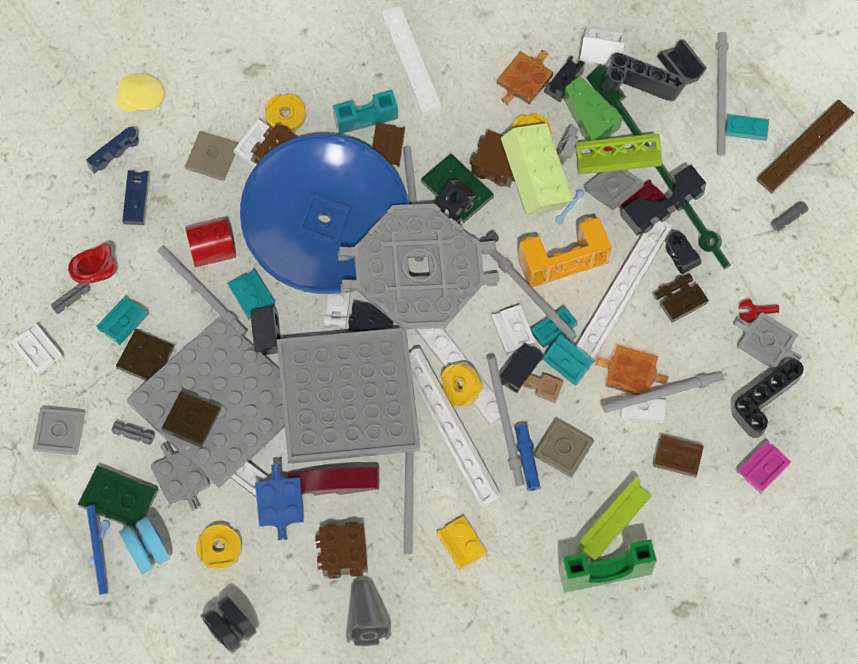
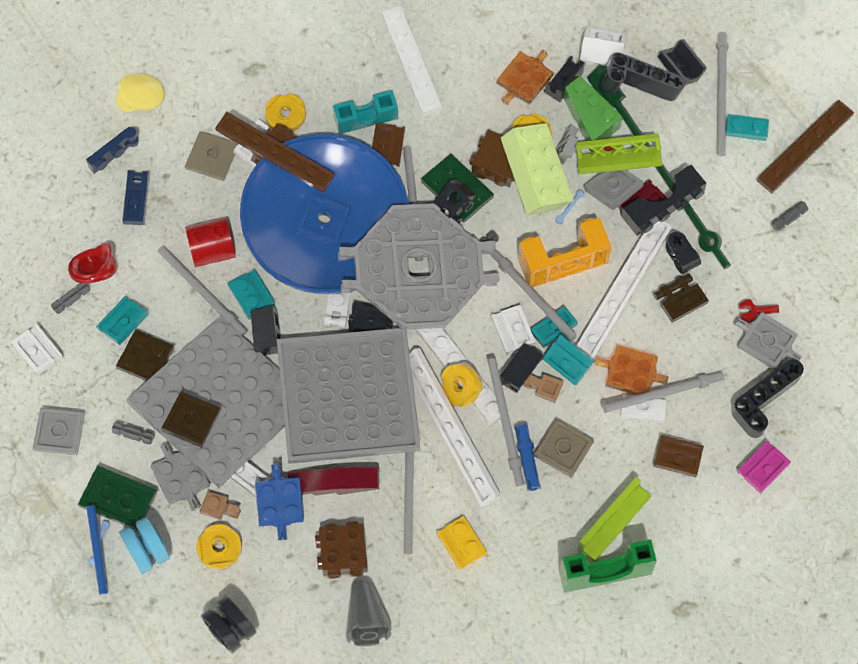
none -> medium nougat plate [199,491,241,520]
none -> reddish brown tile [215,111,335,194]

